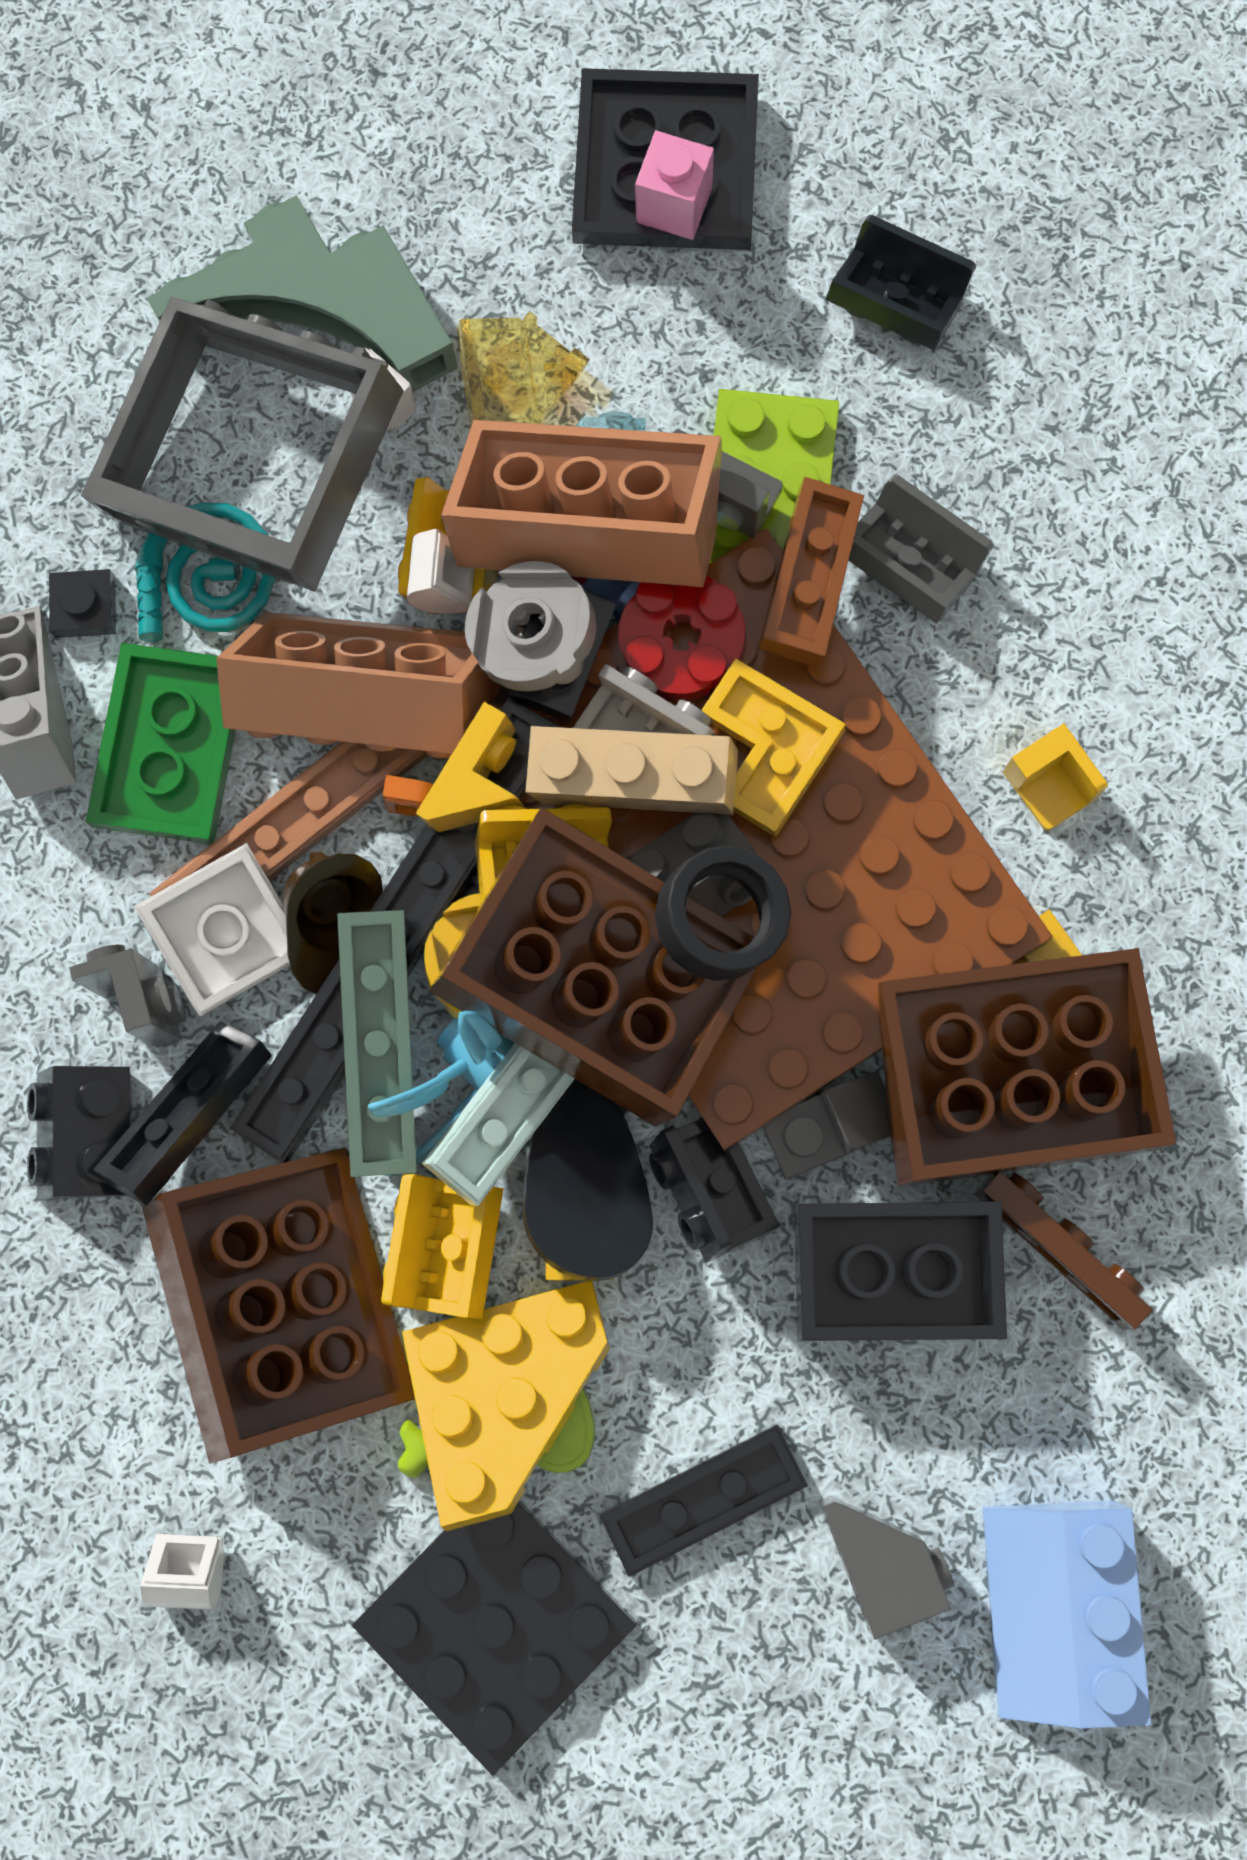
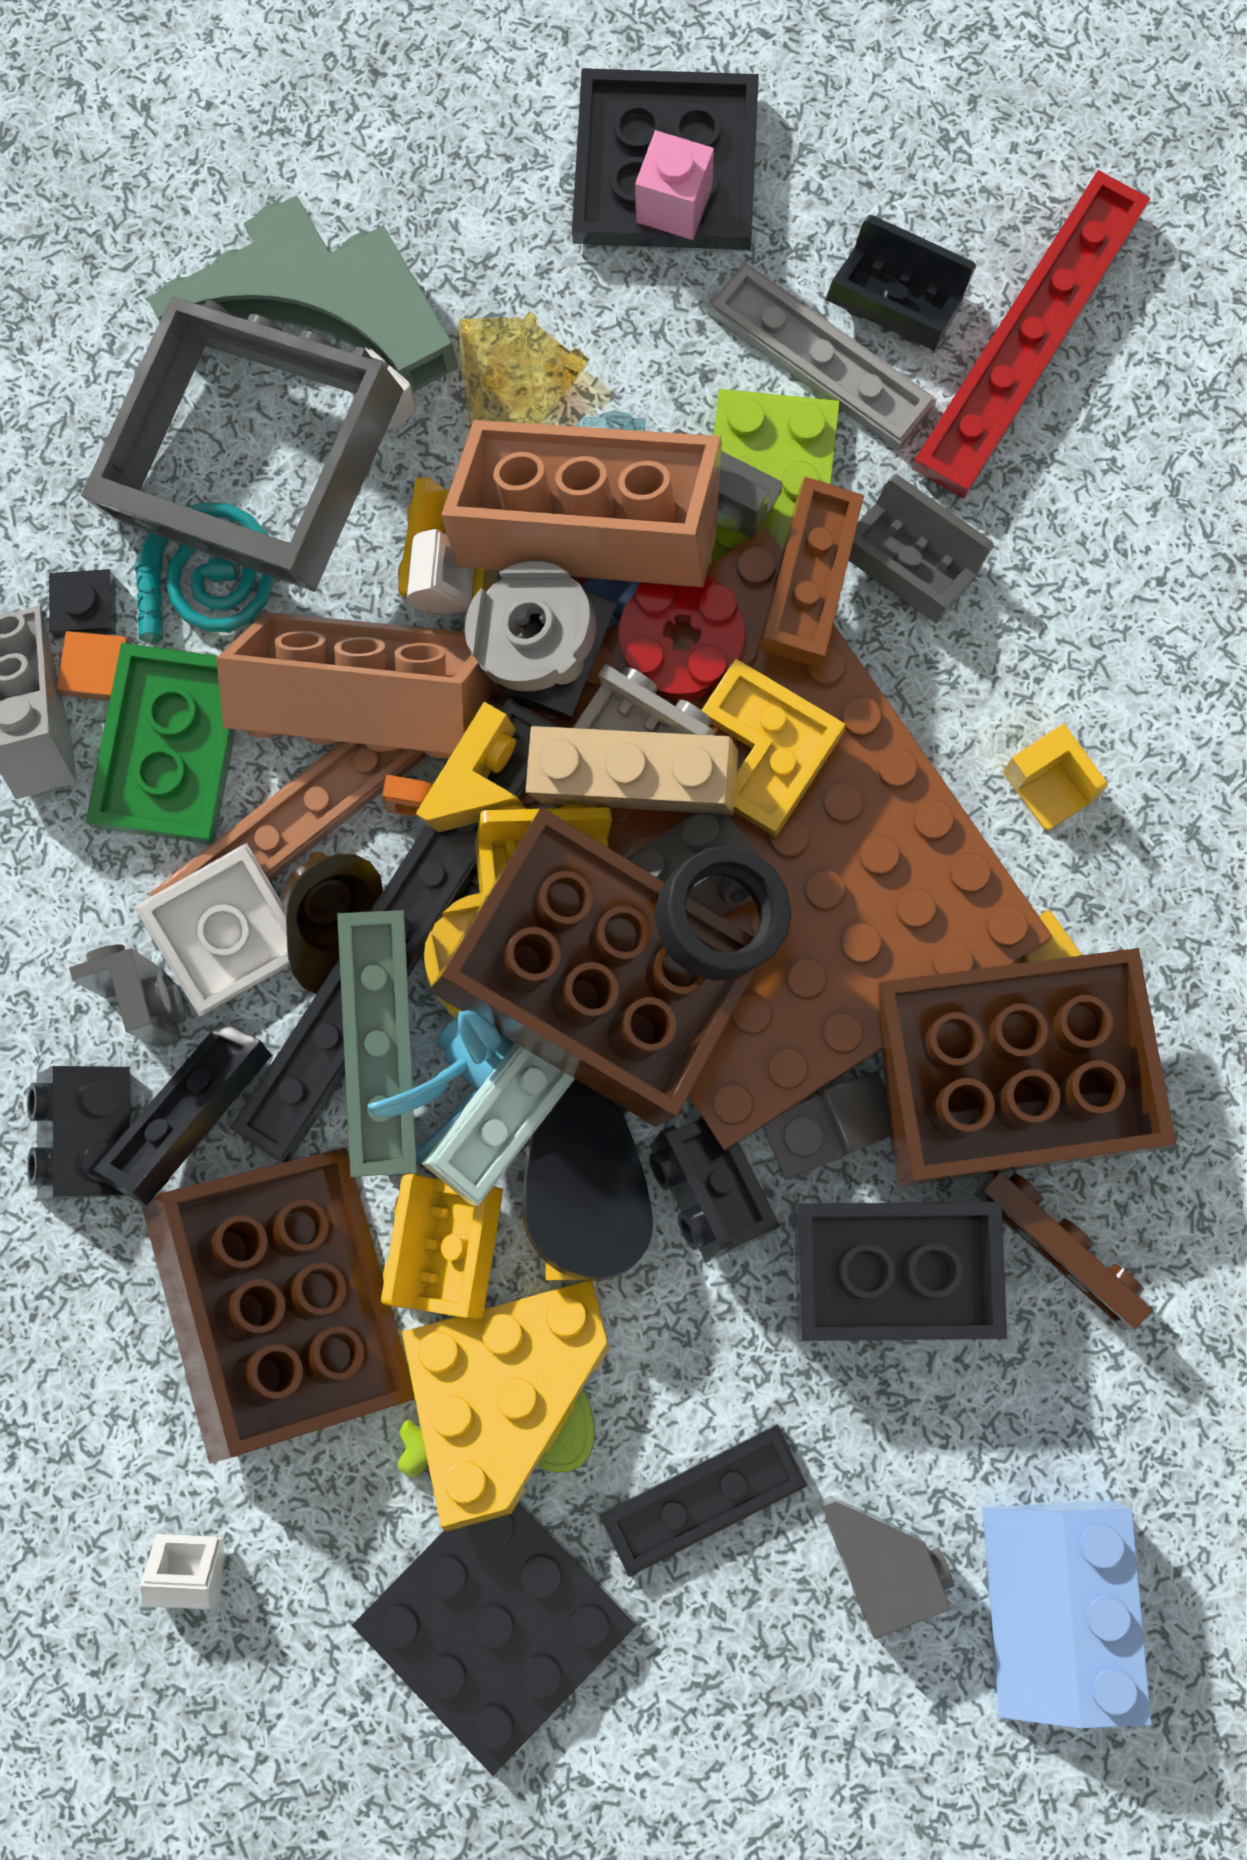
none -> orange tile [56,631,132,701]
none -> light grey tile [708,262,937,451]
none -> red plate [912,170,1151,499]

